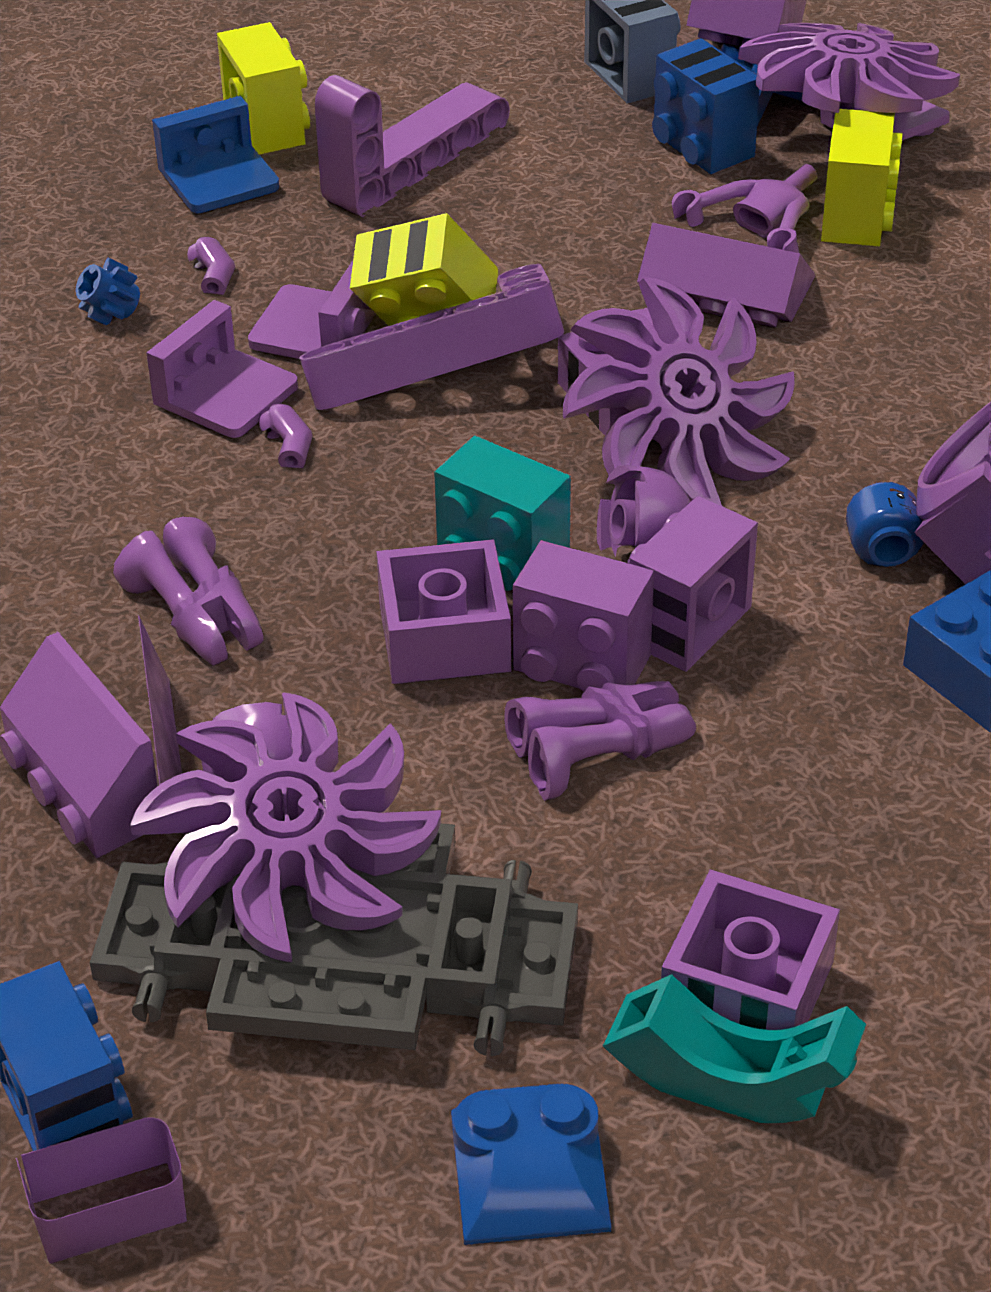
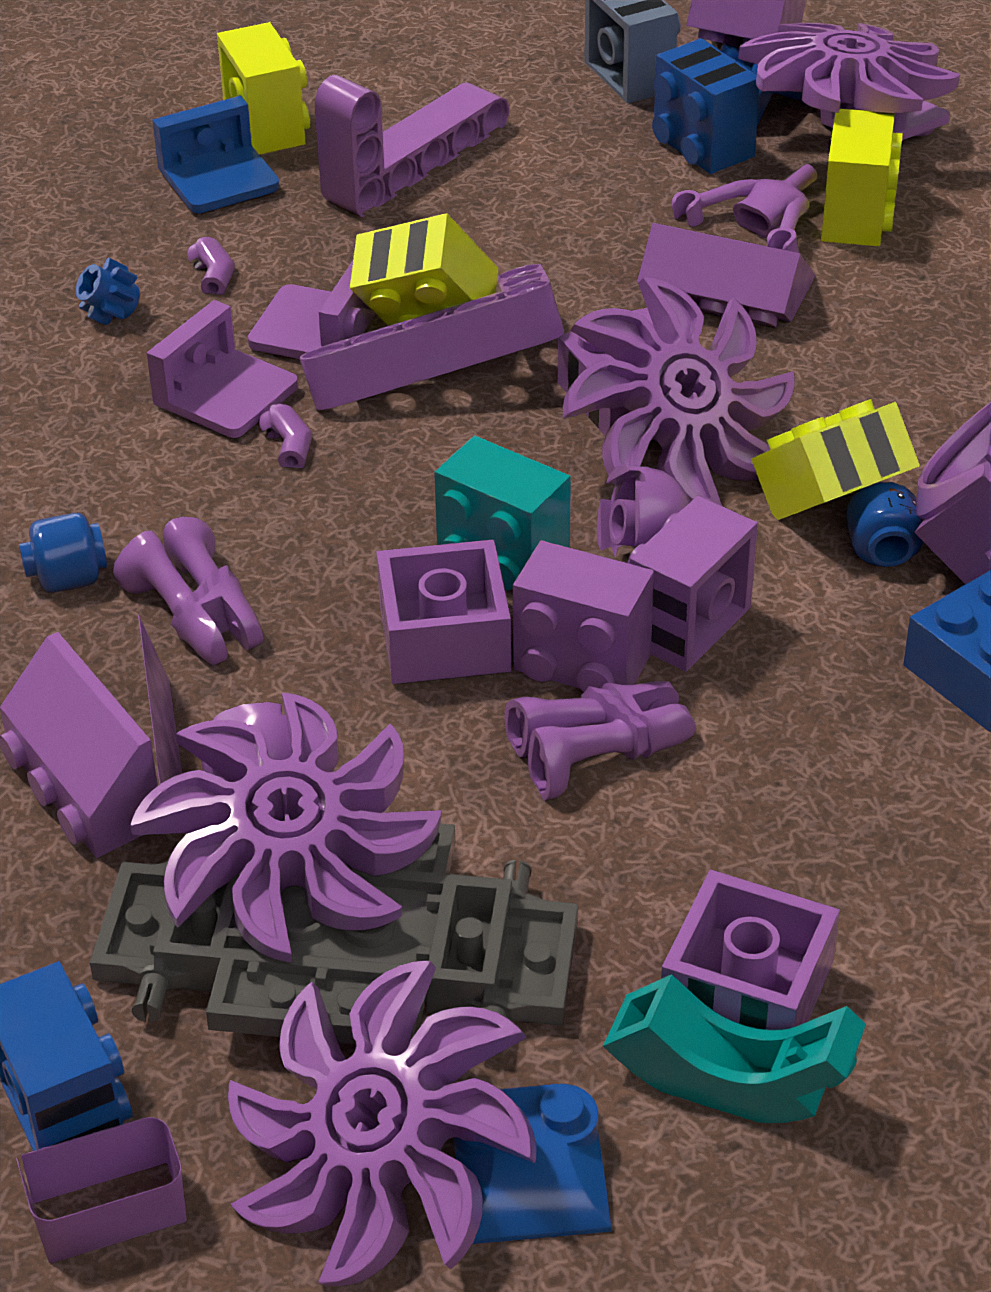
none -> blue head [19,513,107,593]
none -> medium lavender piece [228,961,536,1286]
none -> neon yellow brick [751,399,920,520]

